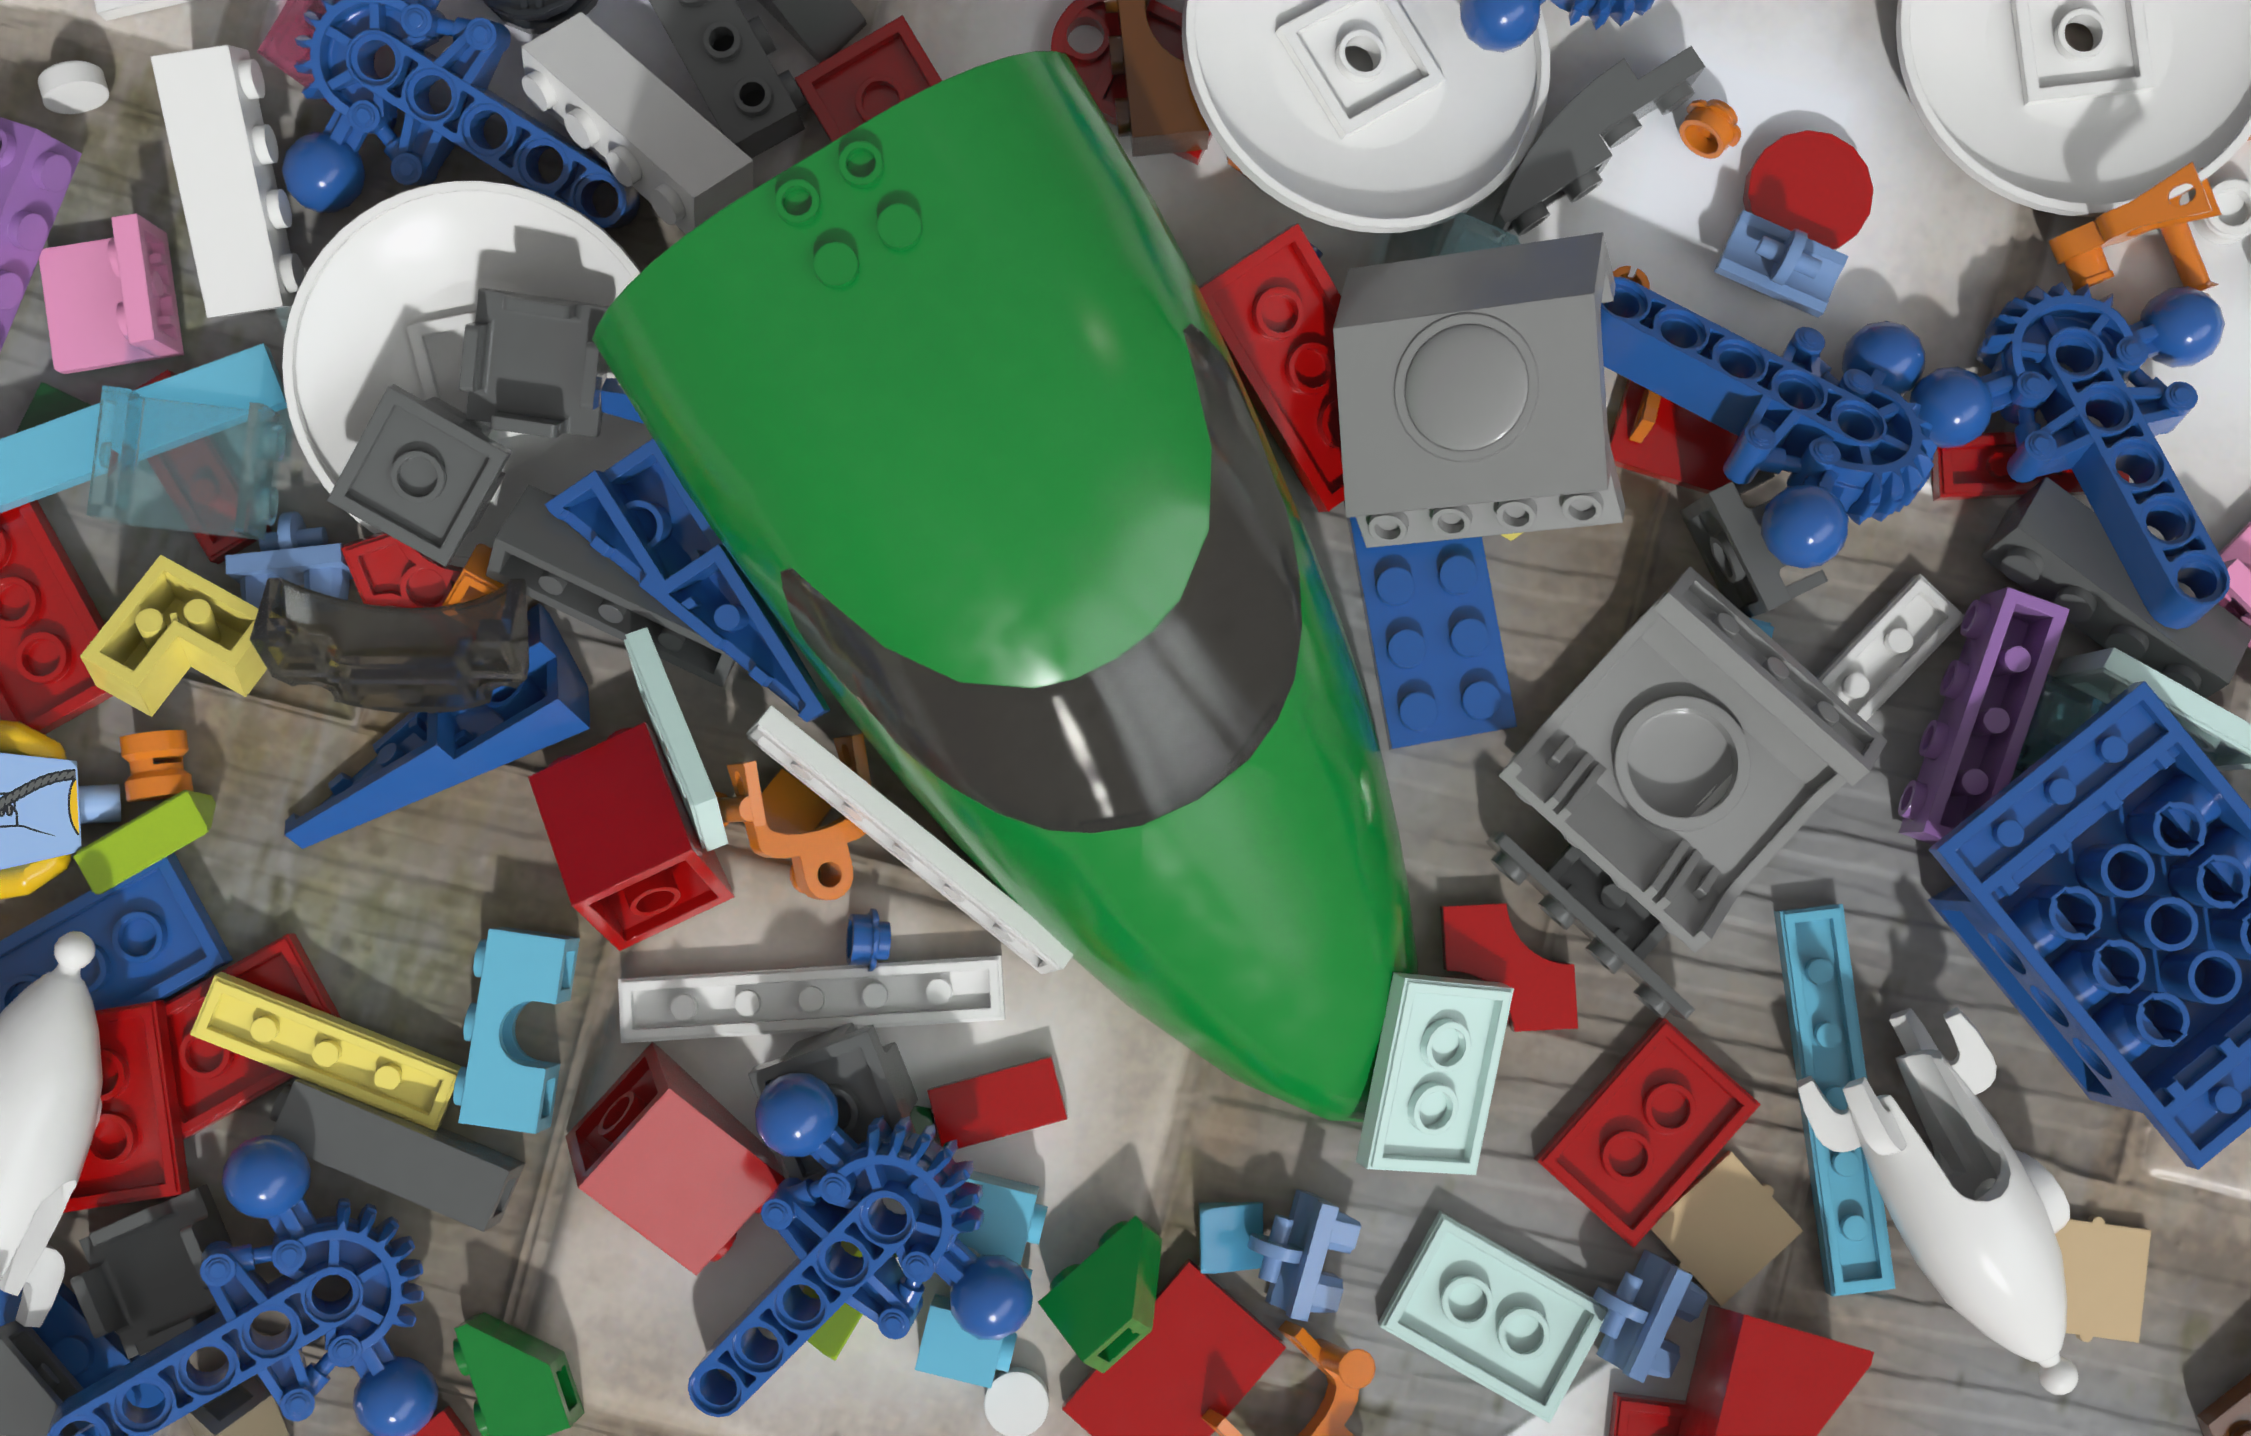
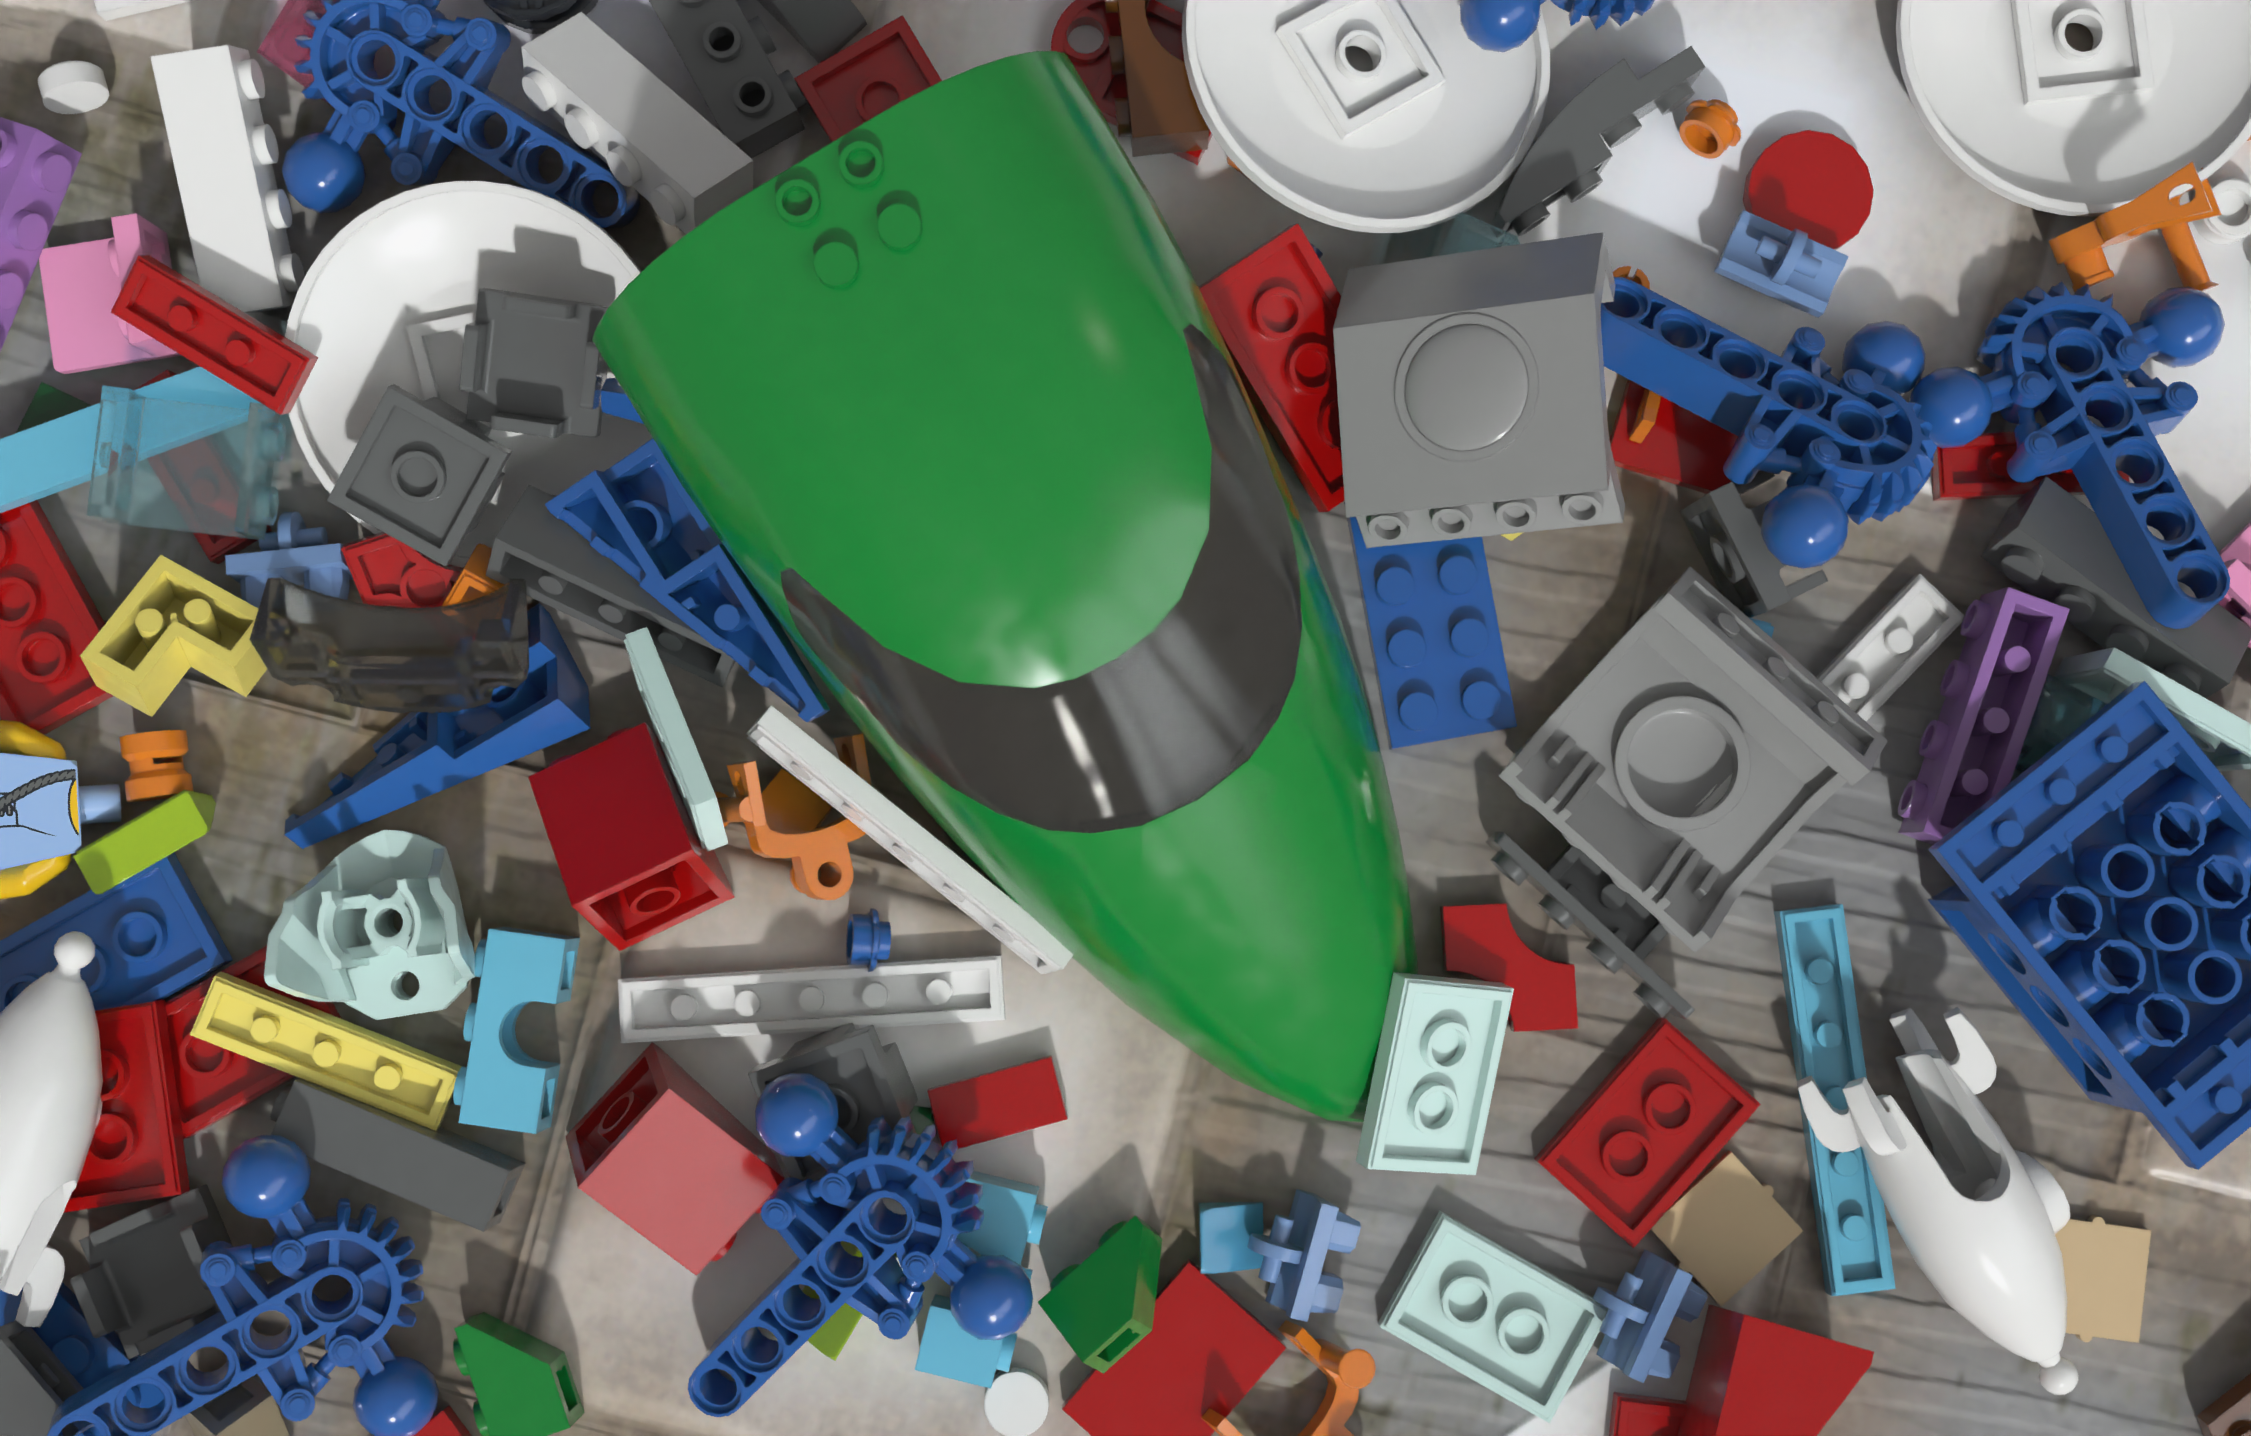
none -> red tile [111,255,319,415]
none -> light aqua piece [264,830,475,1020]

